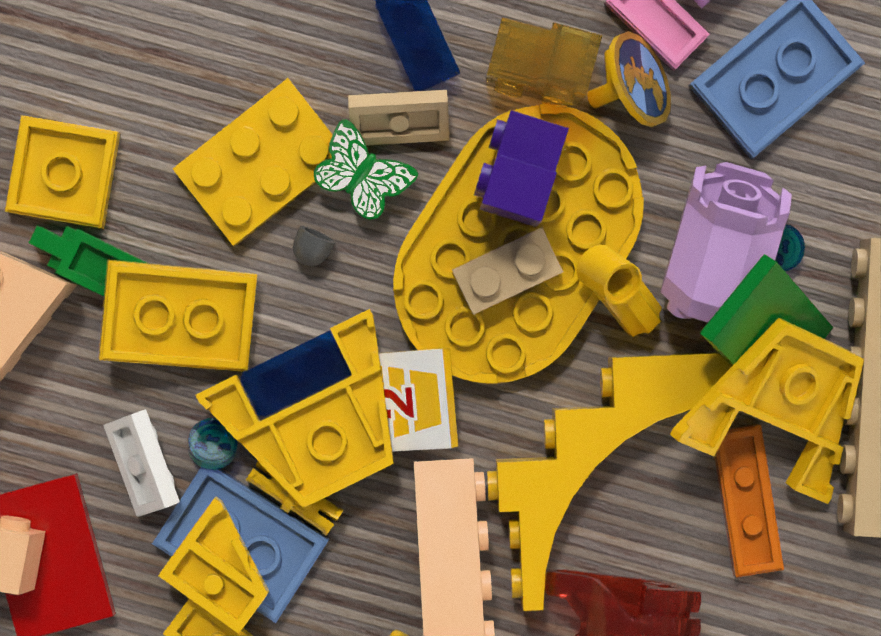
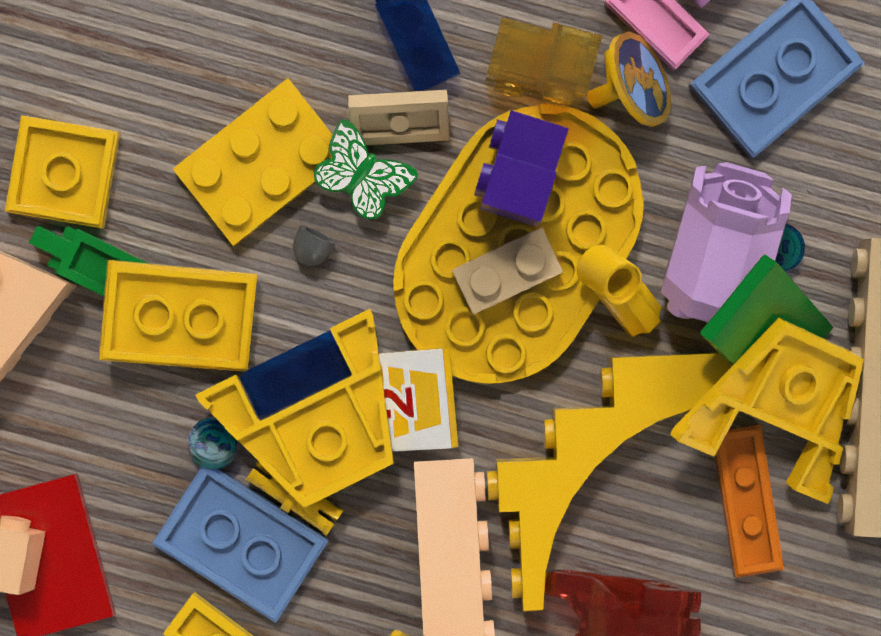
white plate [103,409,180,517] -> none
yellow wing [158,496,269,634] -> none

